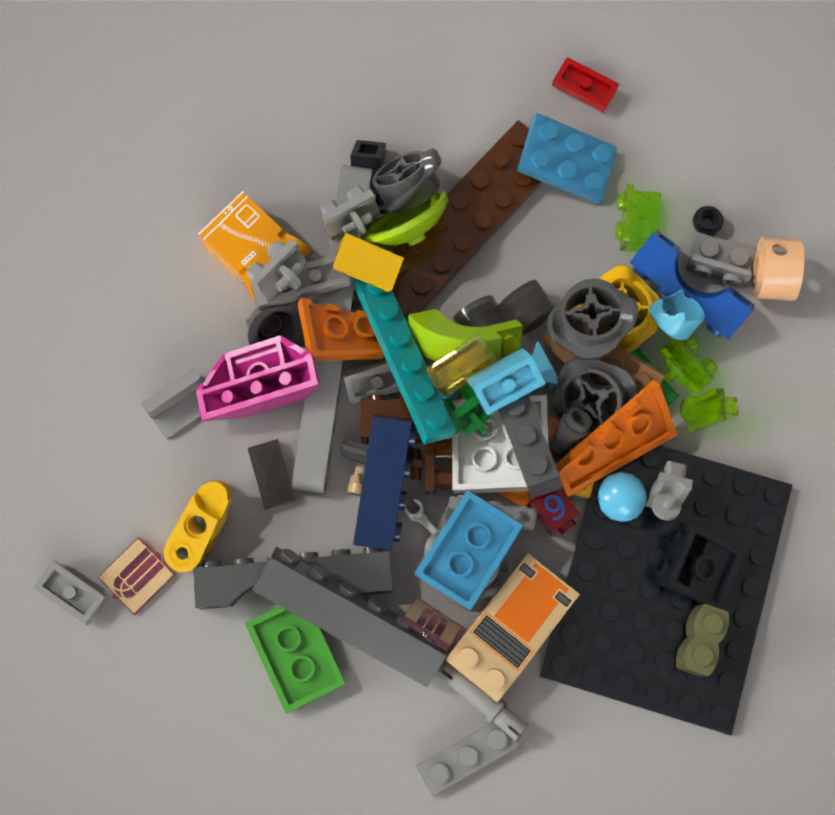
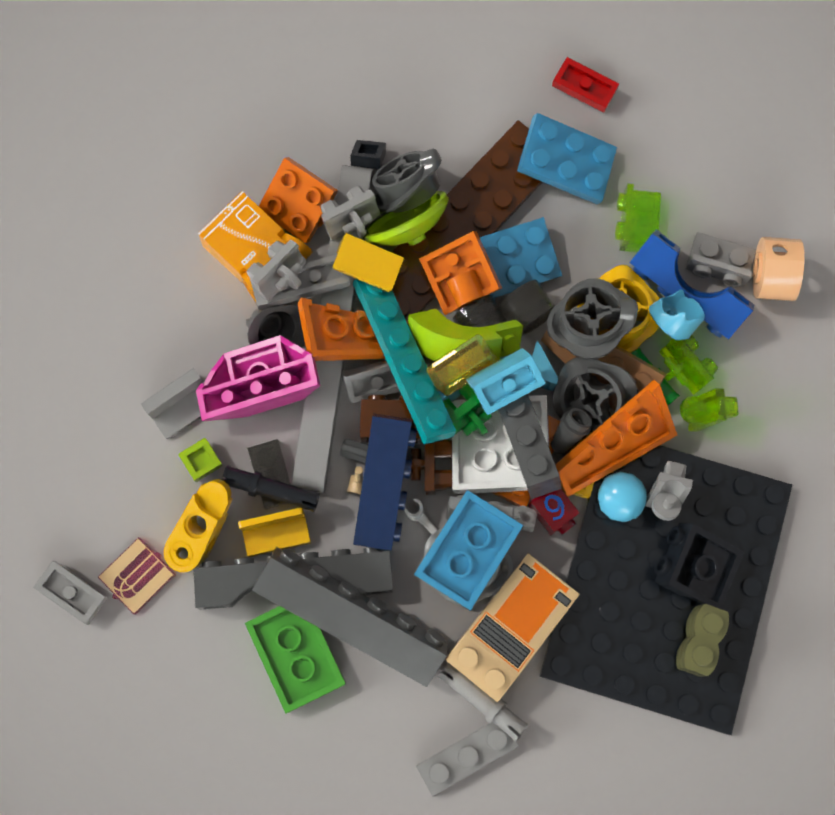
piece [401,597,461,651] -> none
black plate [692,206,724,236] -> none
none -> lime plate [178,438,223,482]
none -> black pin [222,465,320,513]
none -> yellow panel [238,508,311,557]
none -> orange plate [259,157,338,243]
none -> orange plate [419,231,503,315]
none -> dark azure plate [474,217,562,304]

